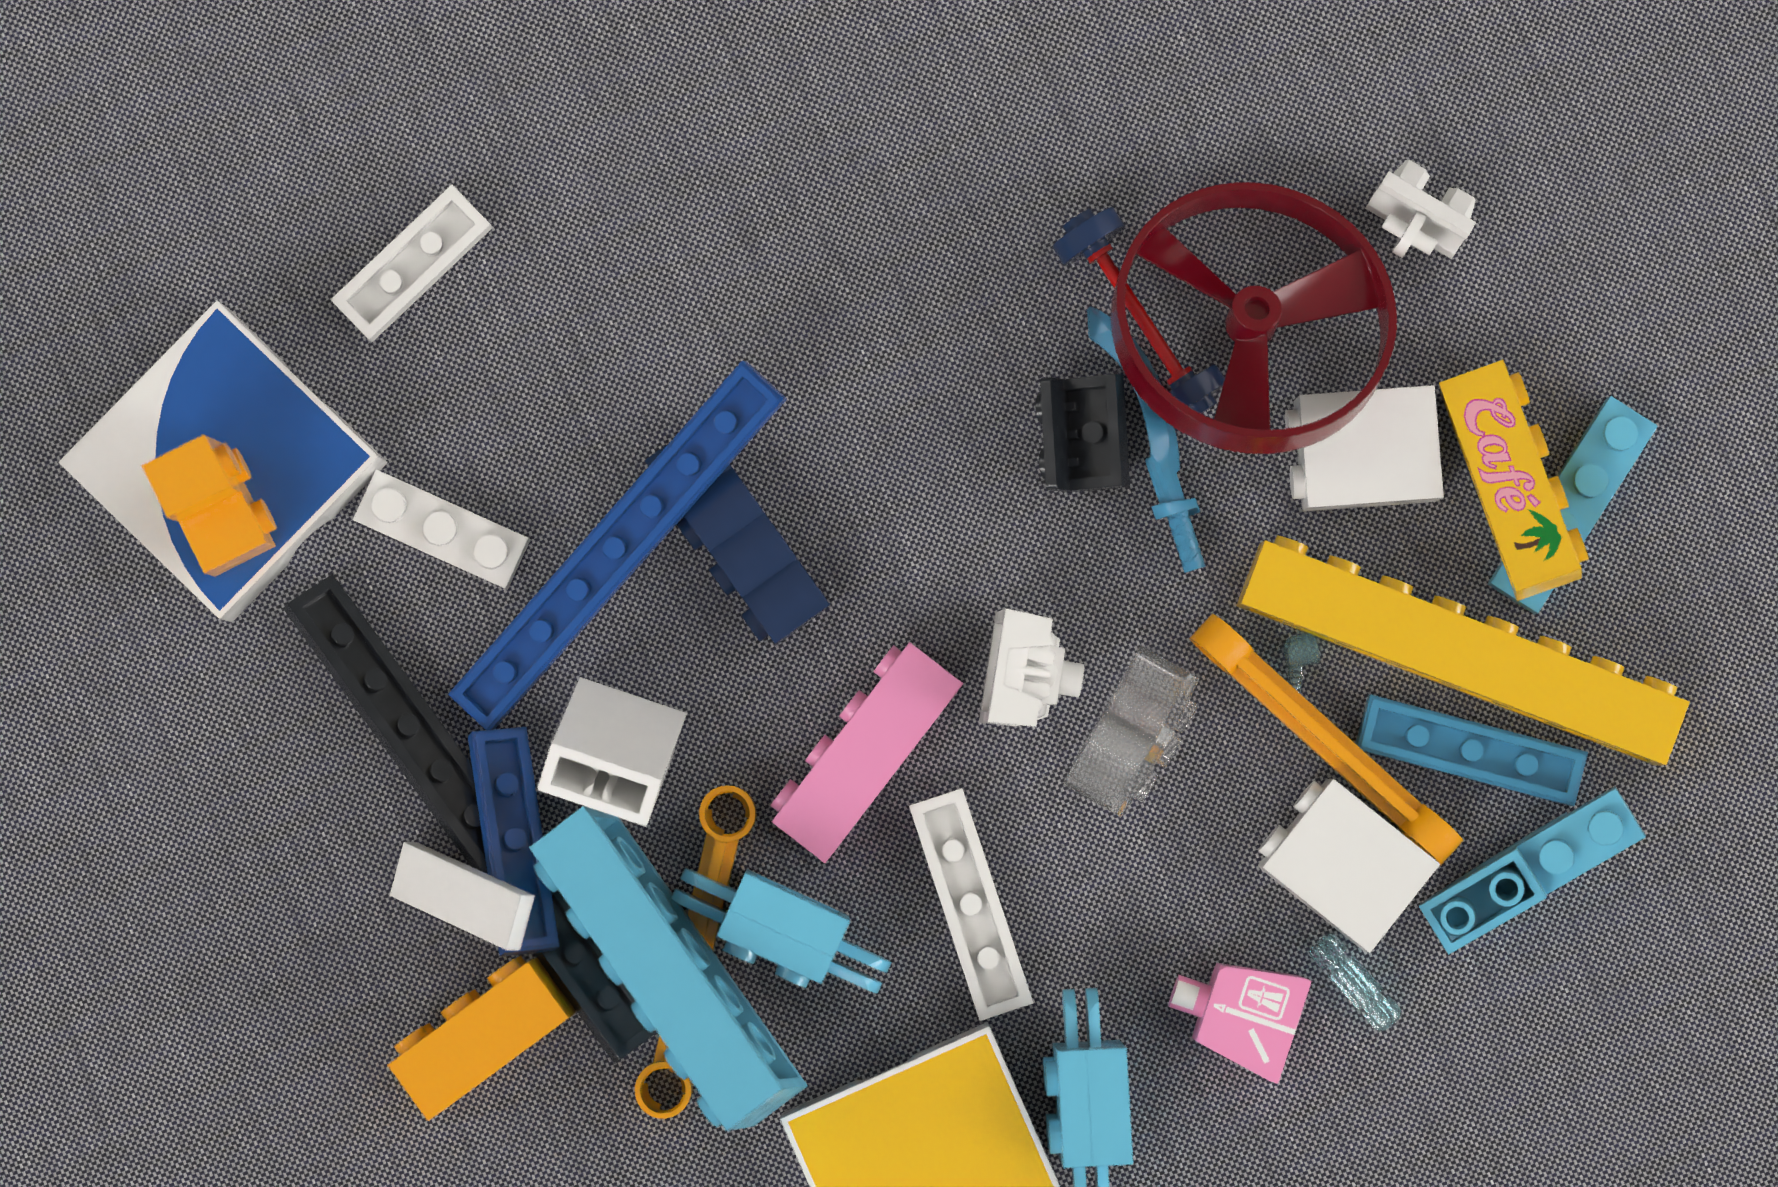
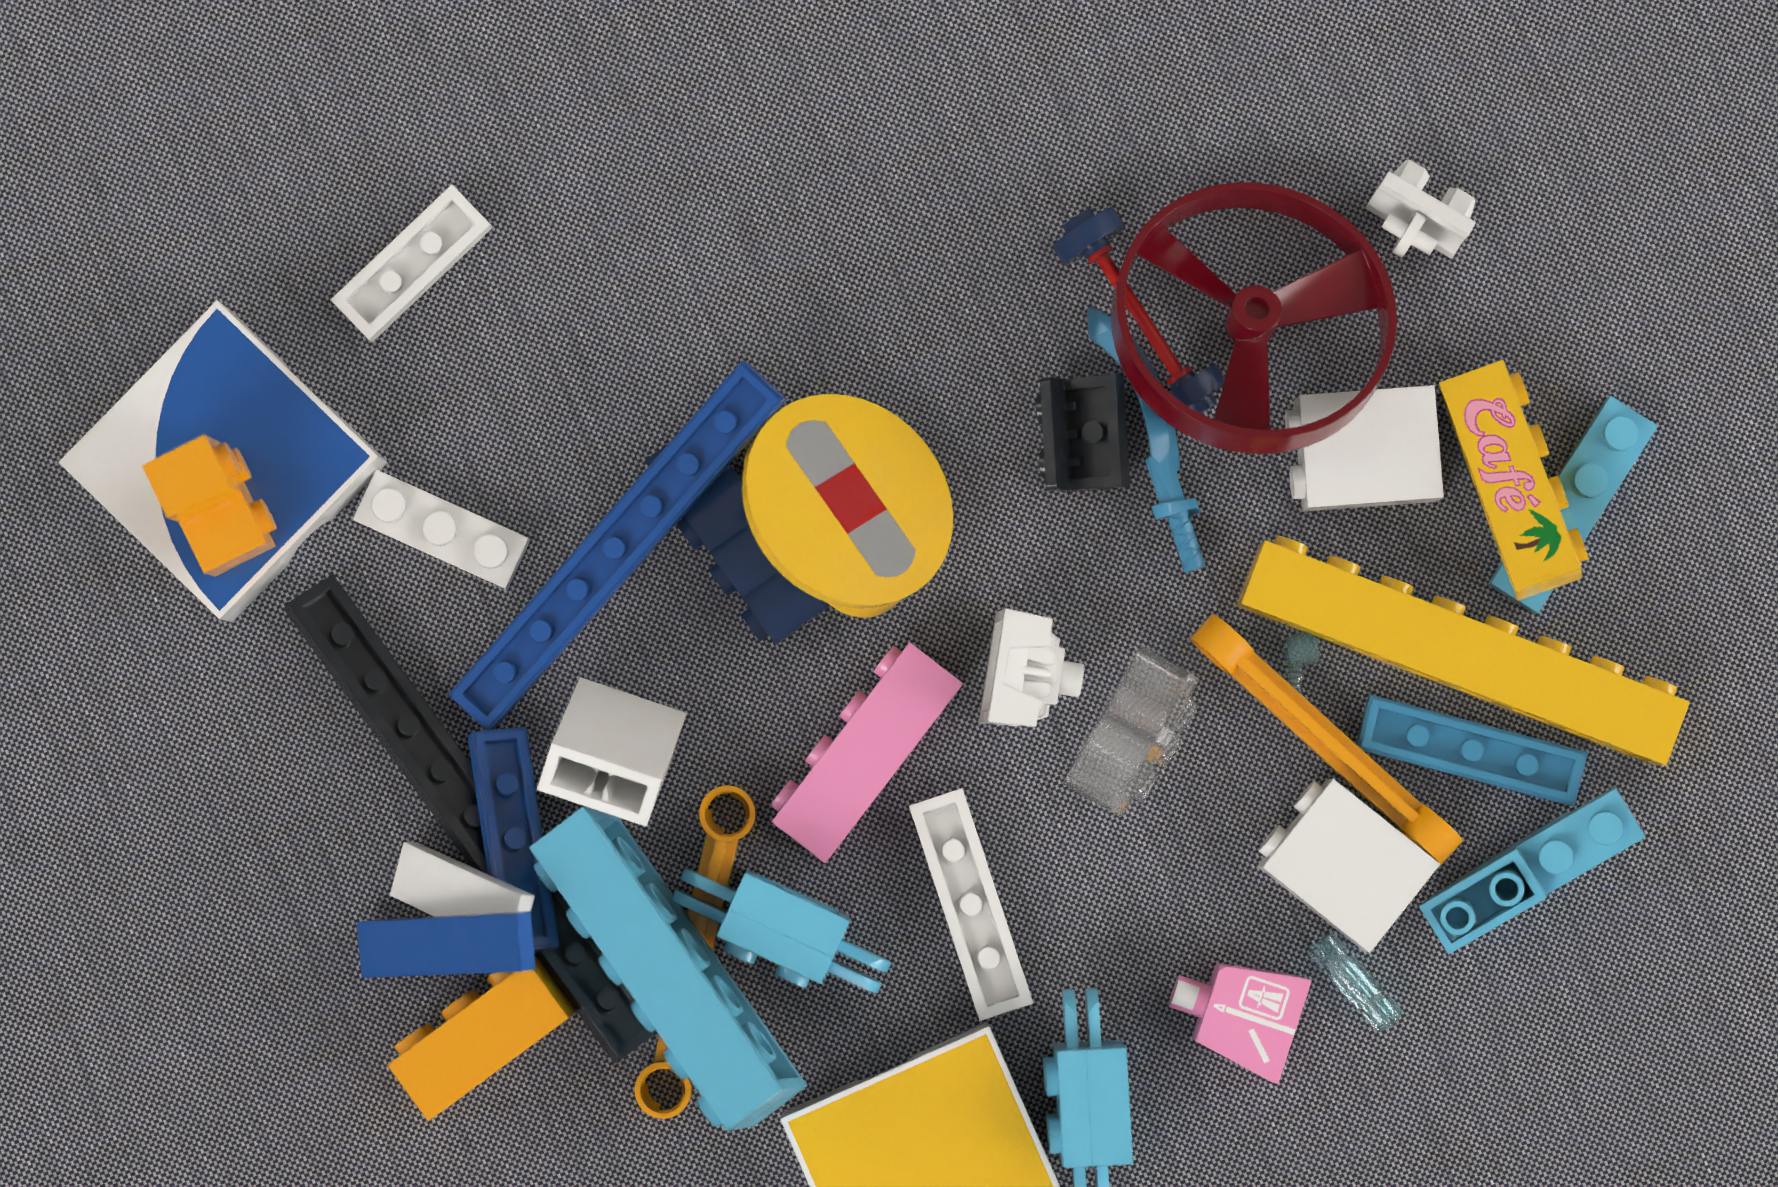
none -> blue tile [357,911,535,978]
none -> yellow piece [742,394,953,618]

